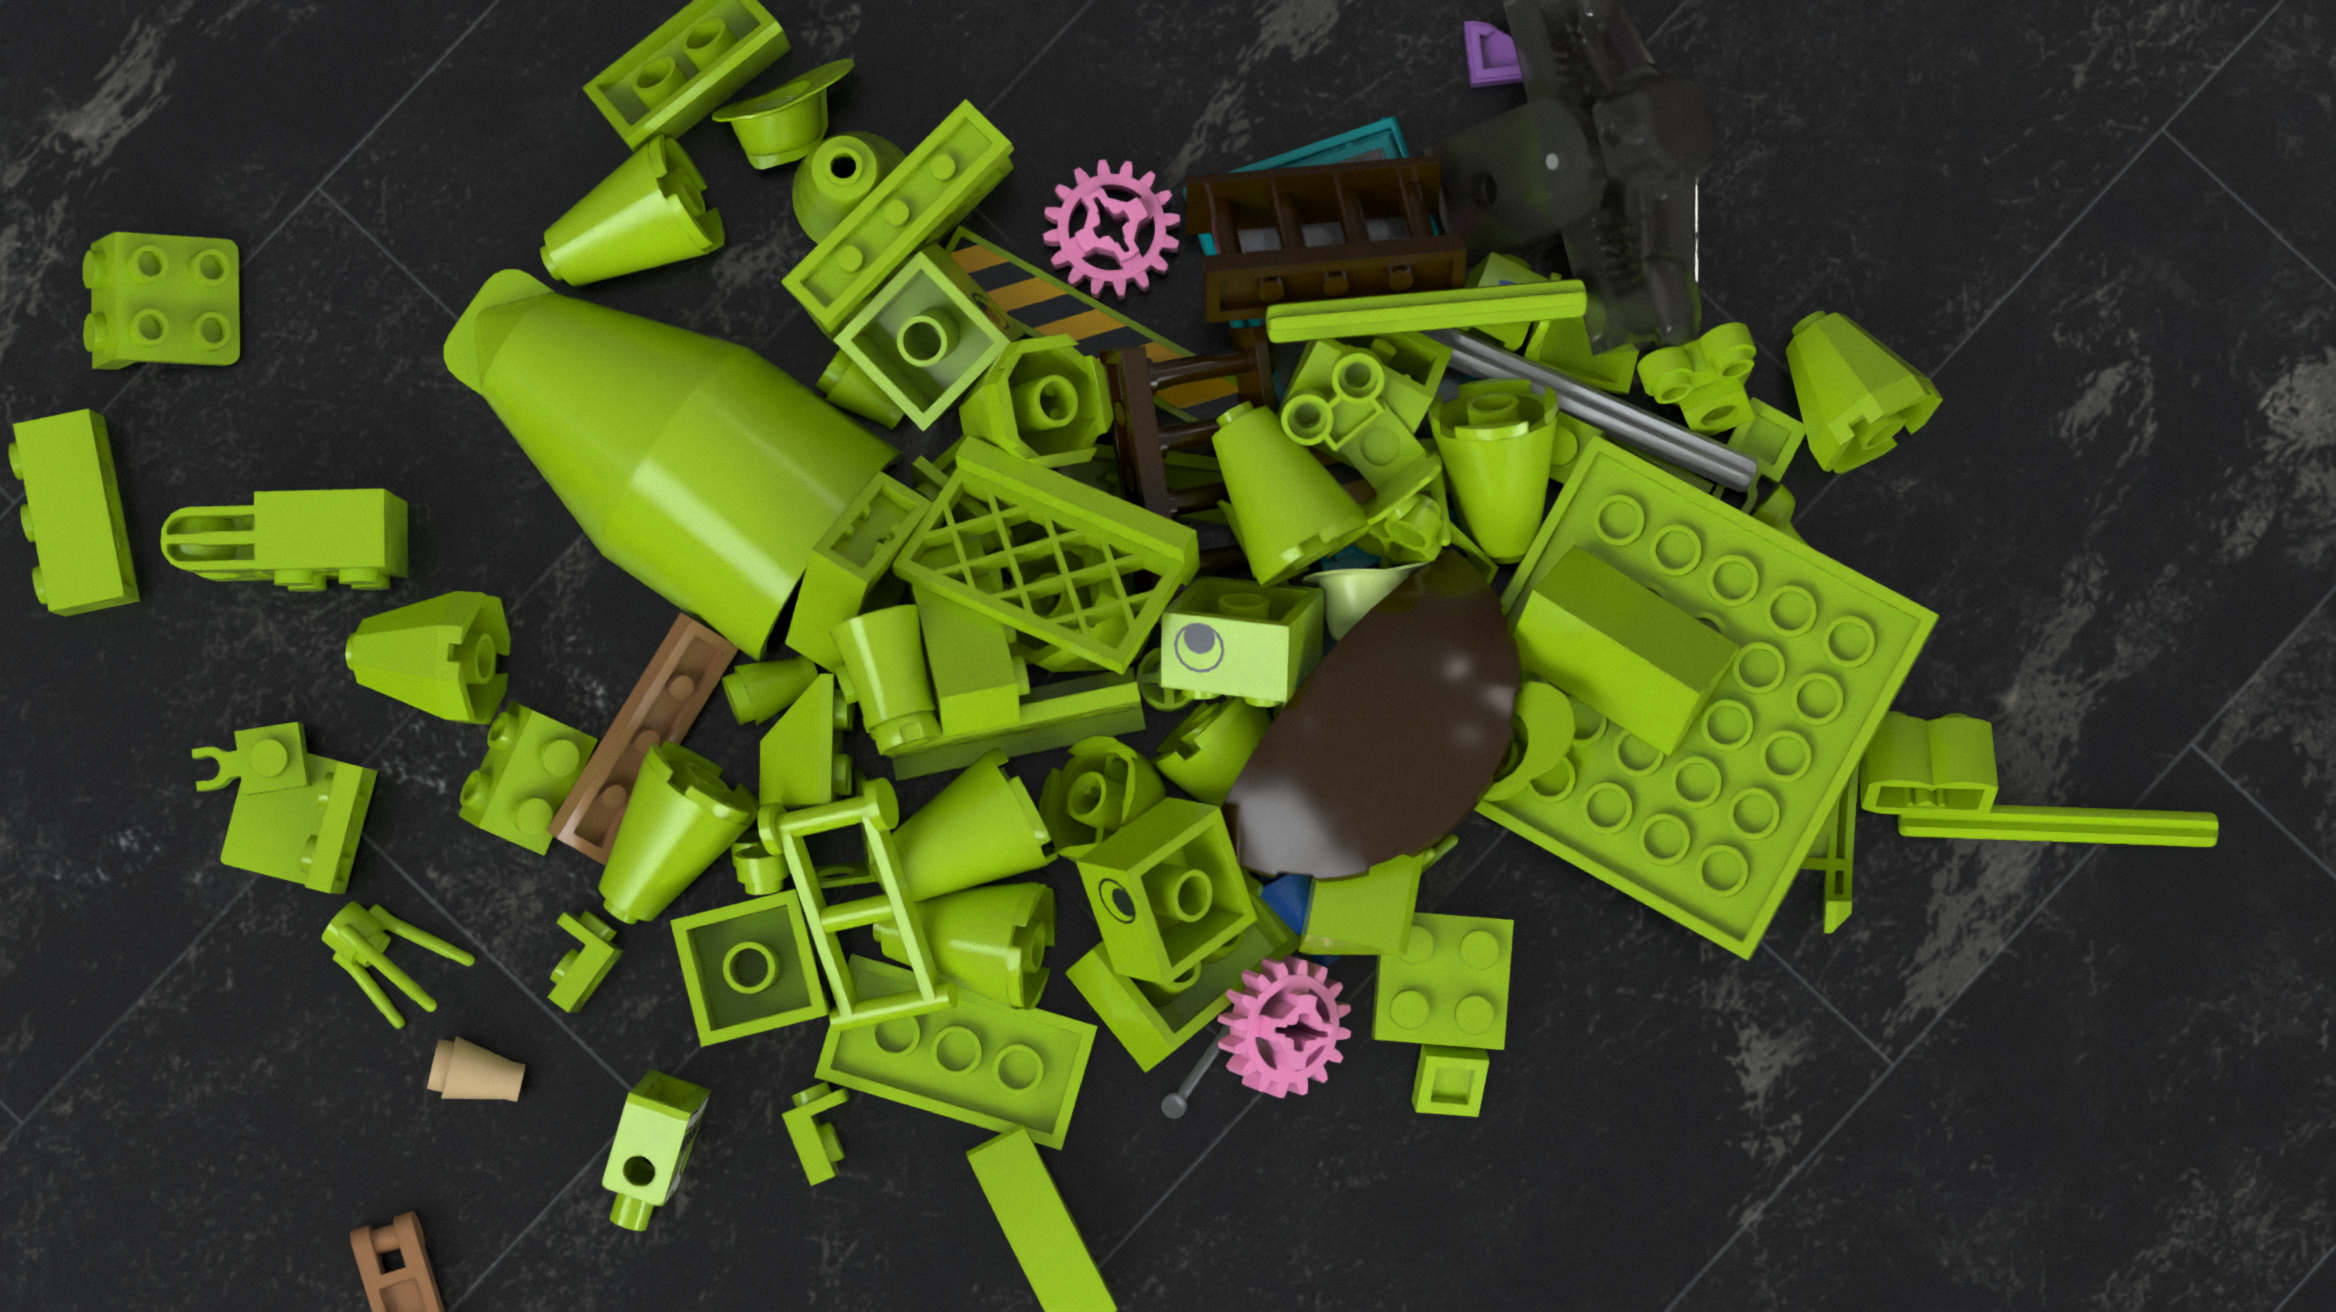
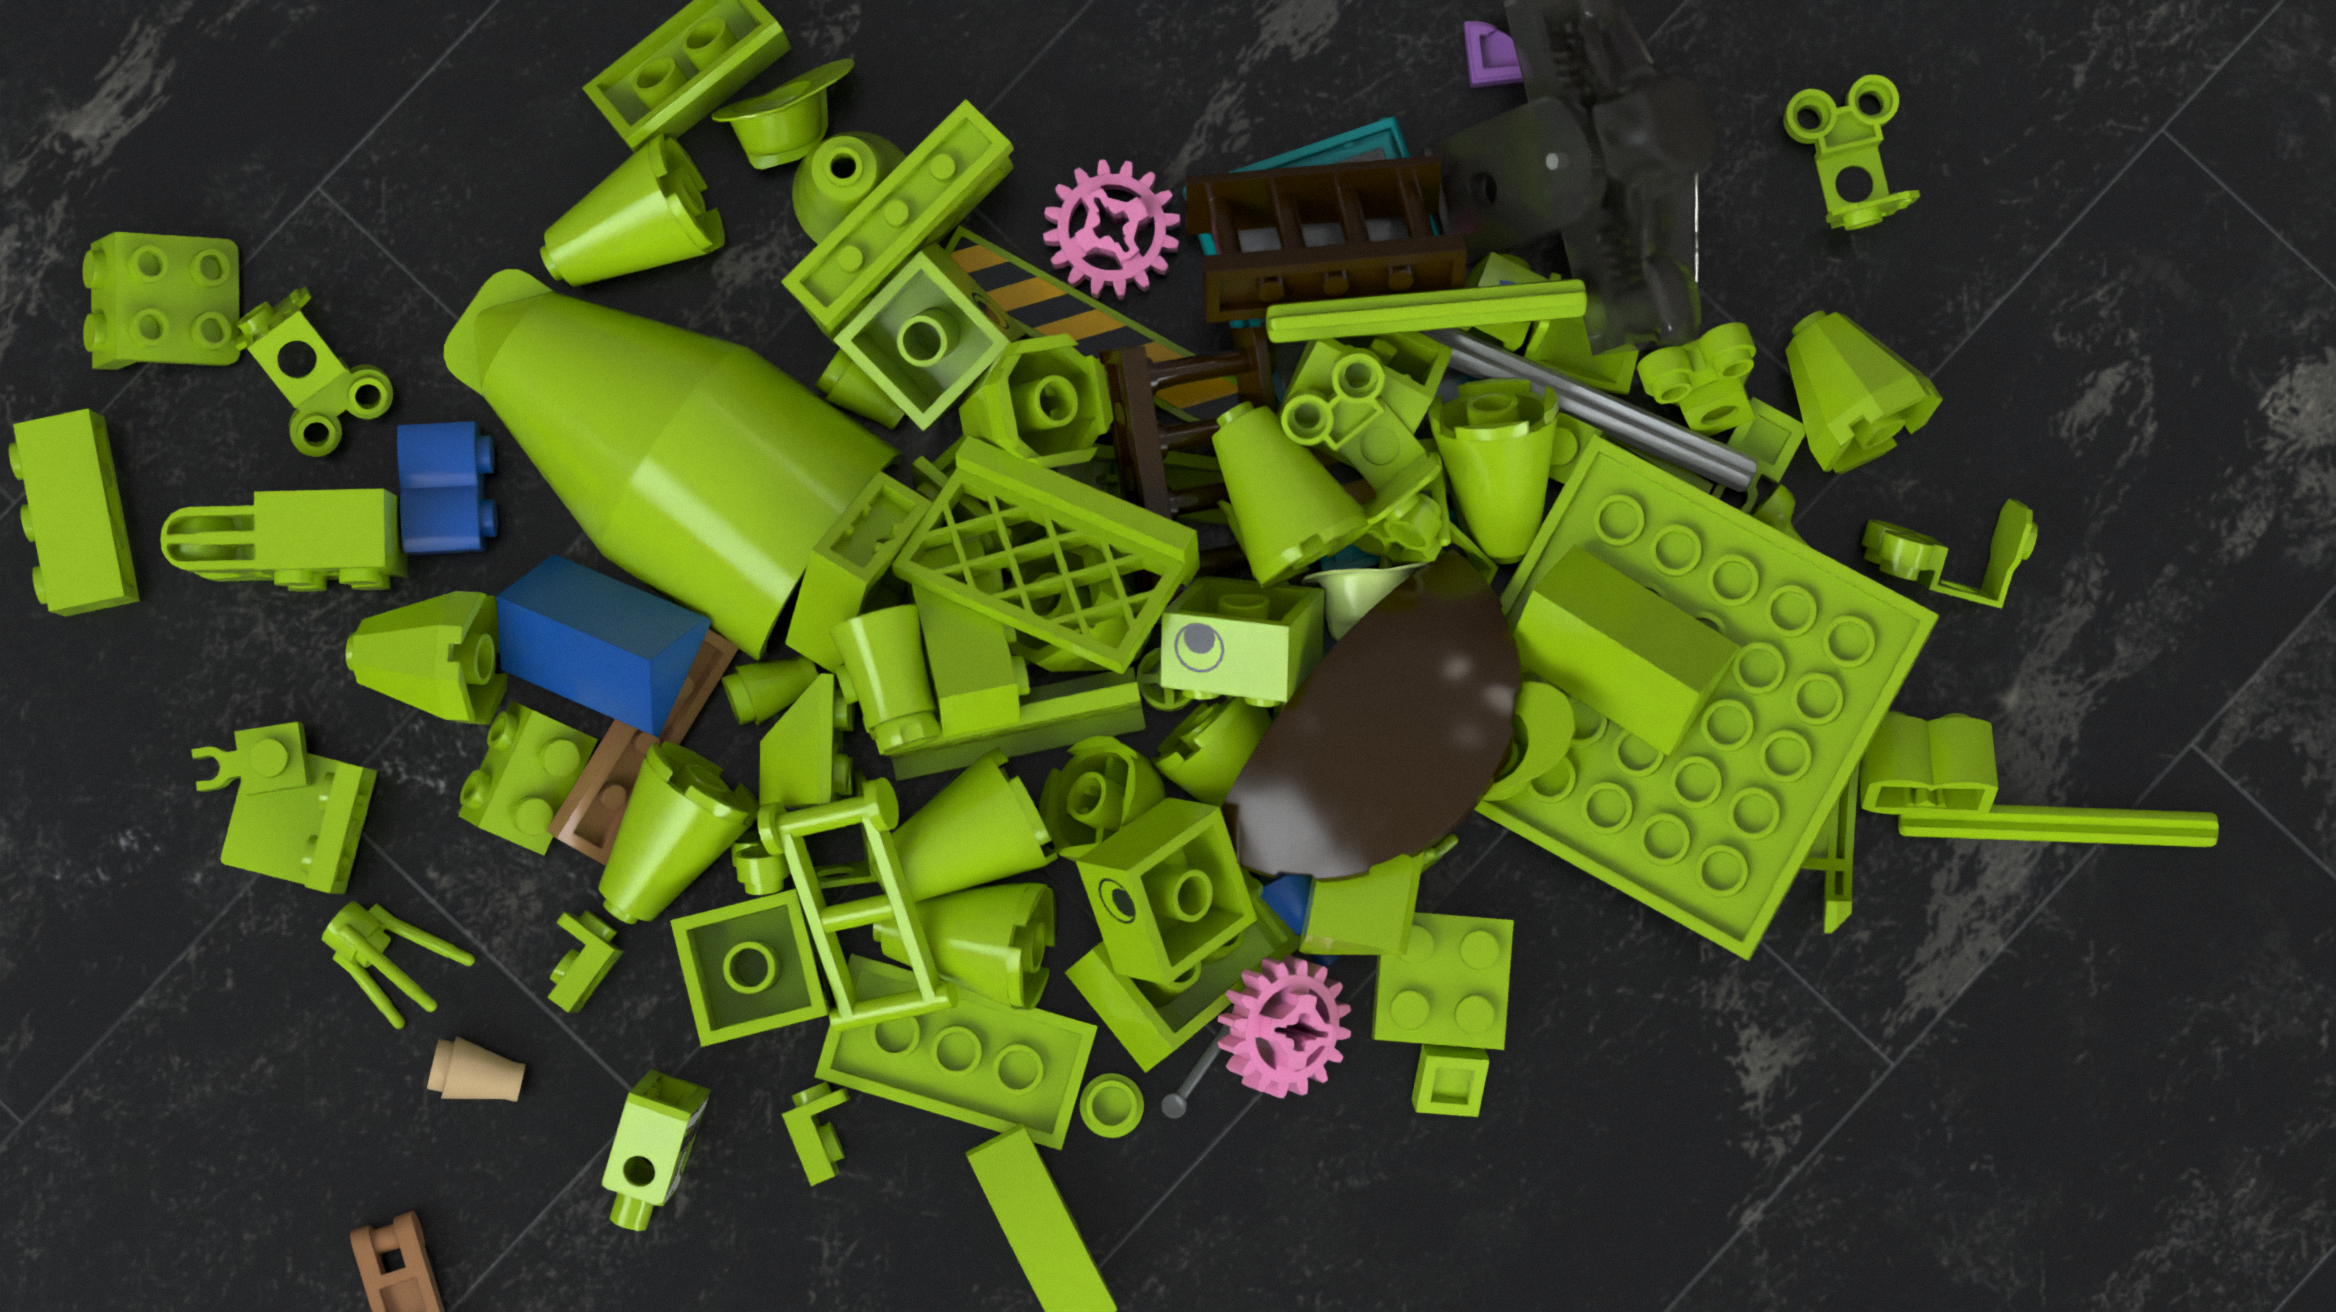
none -> lime piece [234,286,393,457]
none -> blue brick [397,421,498,556]
none -> blue slope [496,554,712,738]
none -> lime plate [1080,1073,1144,1138]
none -> lime piece [1783,75,1920,230]
none -> lime piece [1861,498,2038,609]

